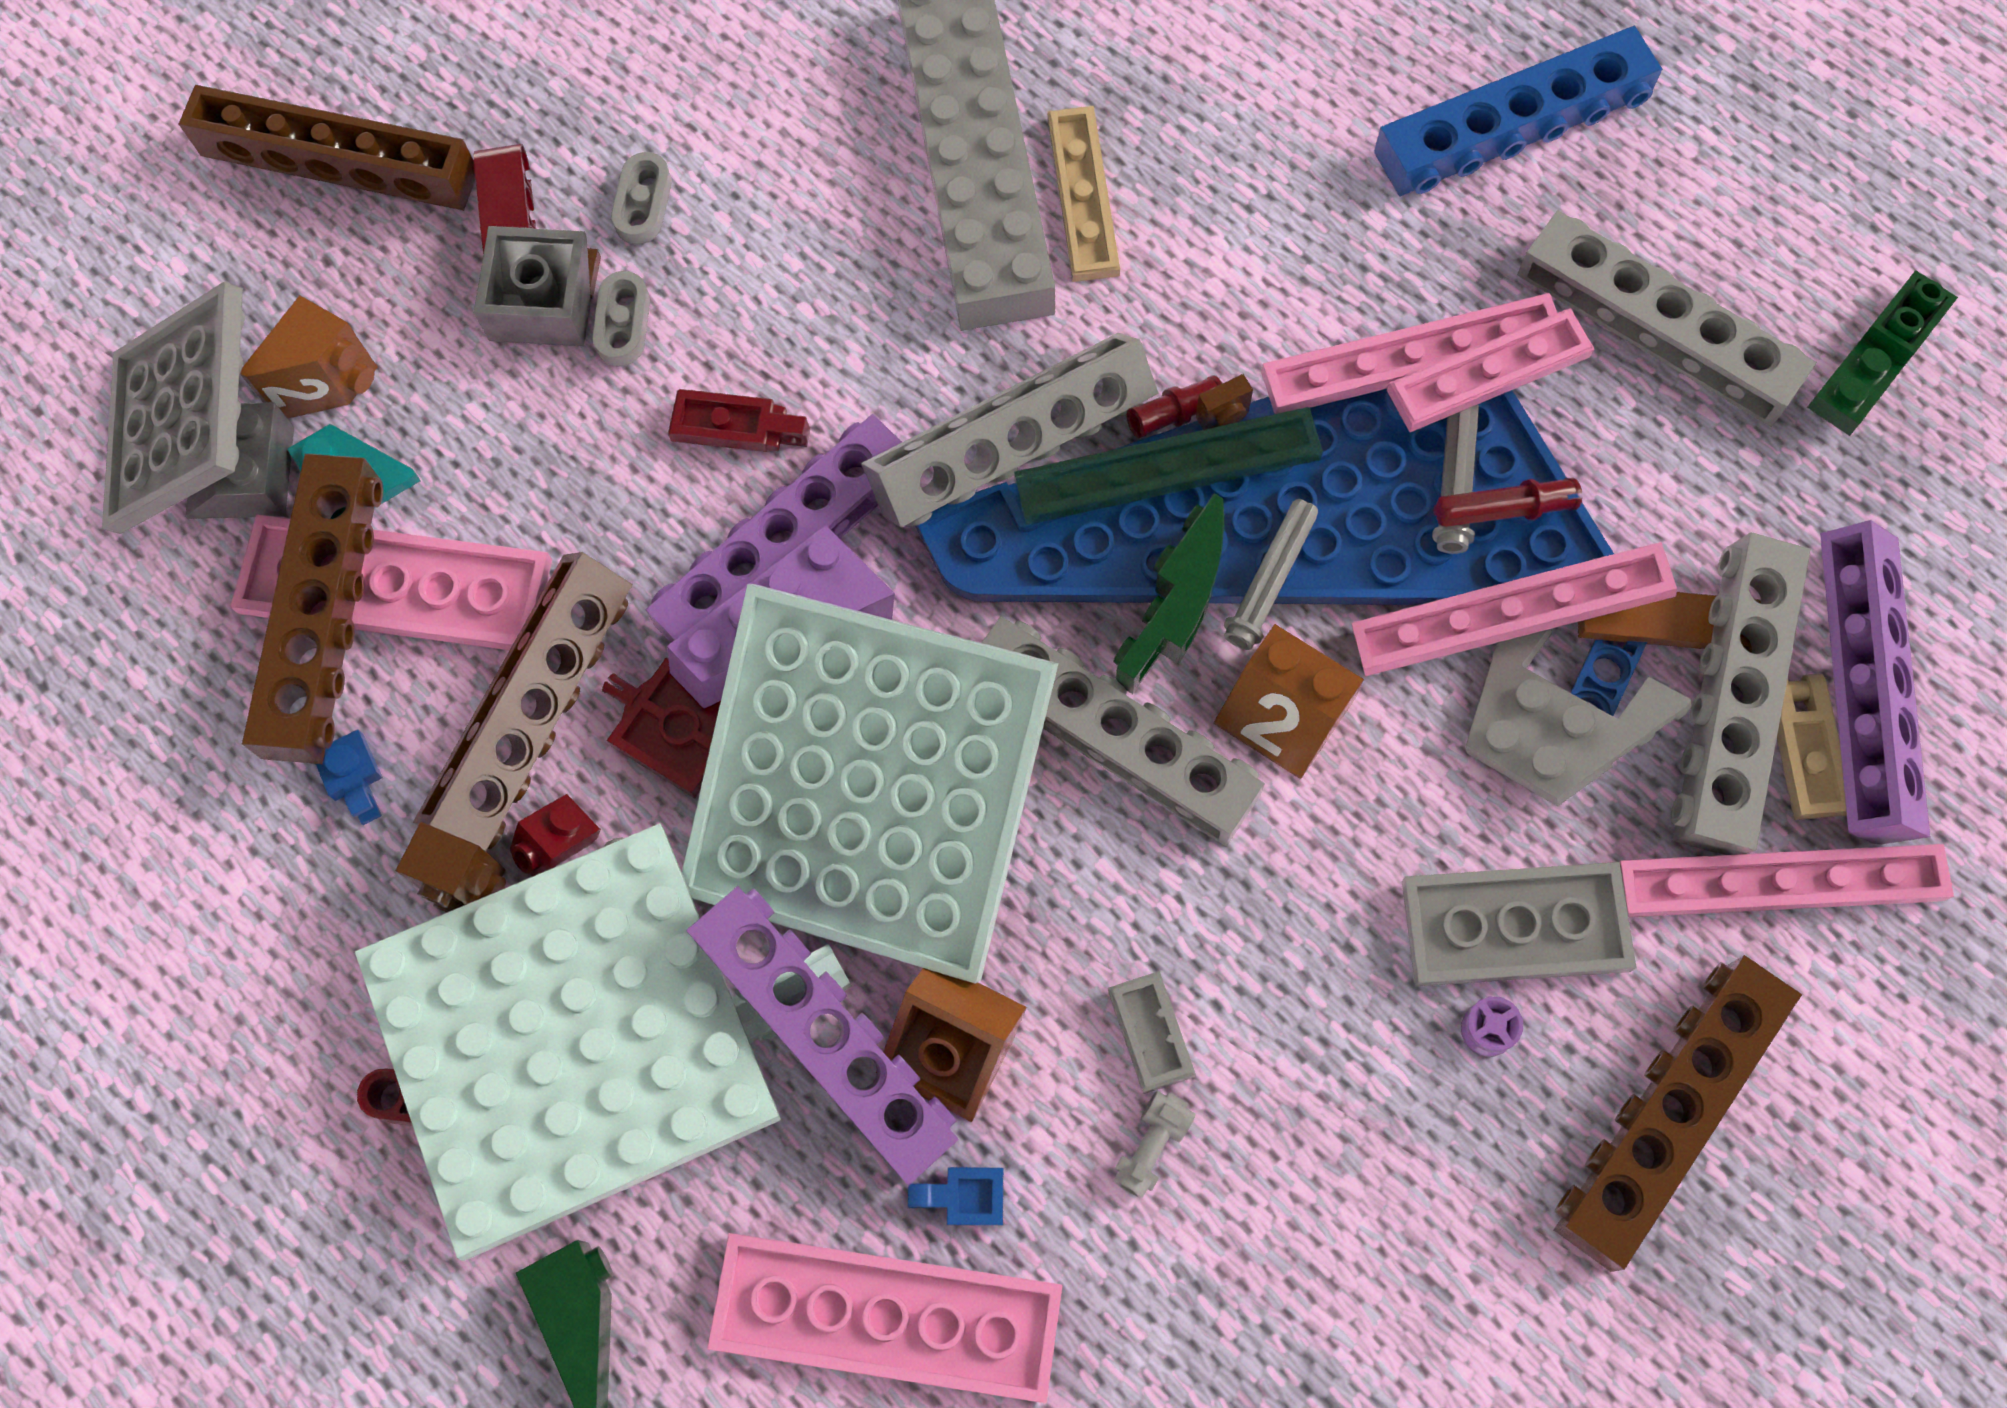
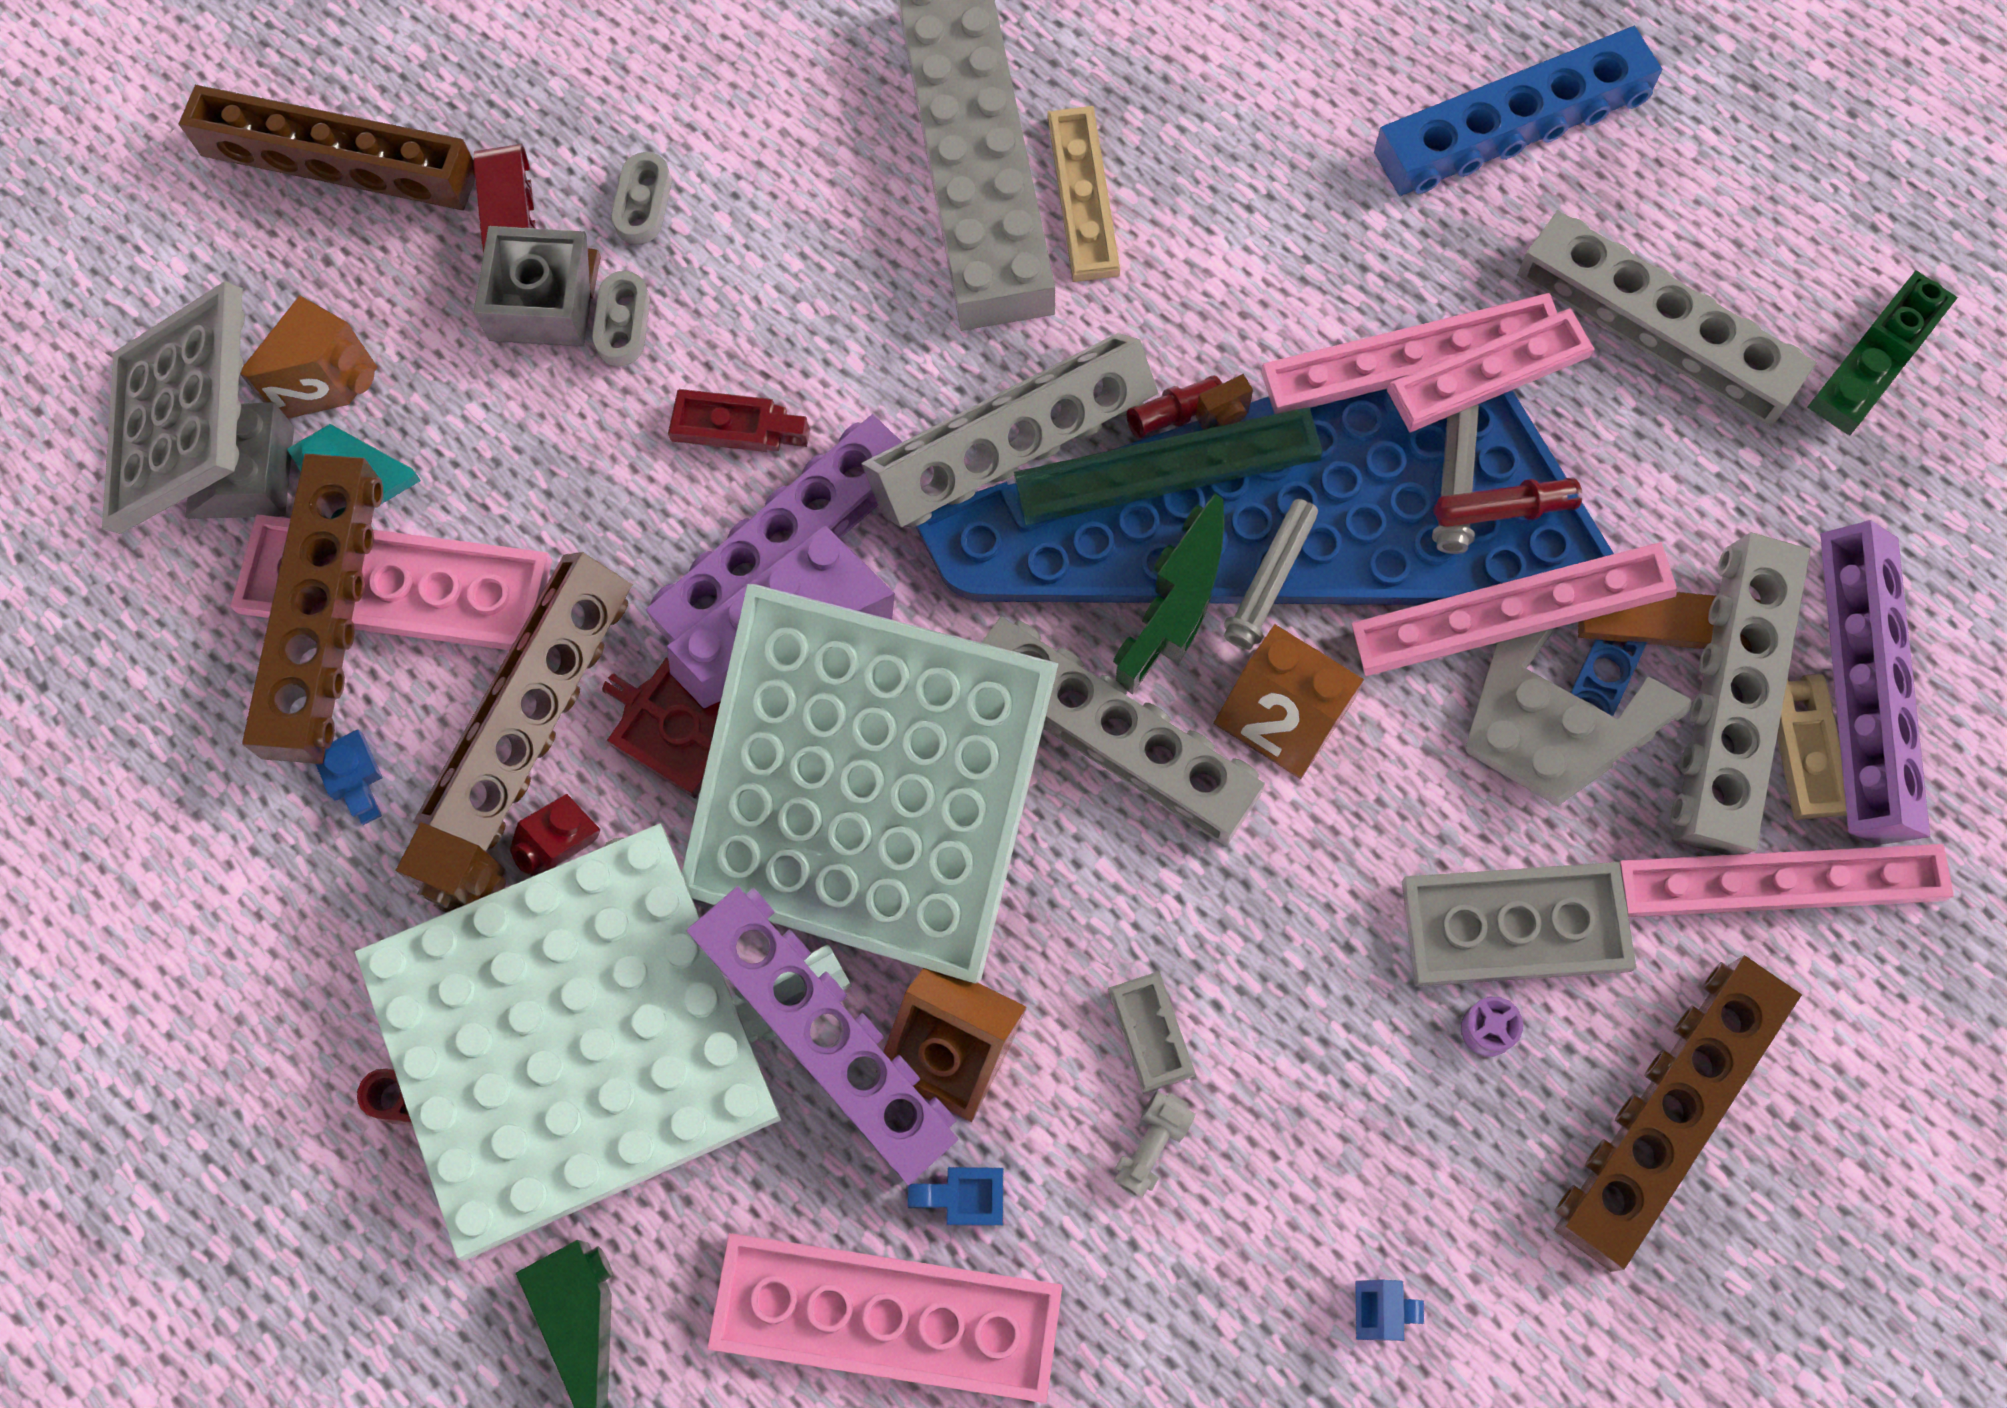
none -> blue tile [1355,1279,1424,1341]

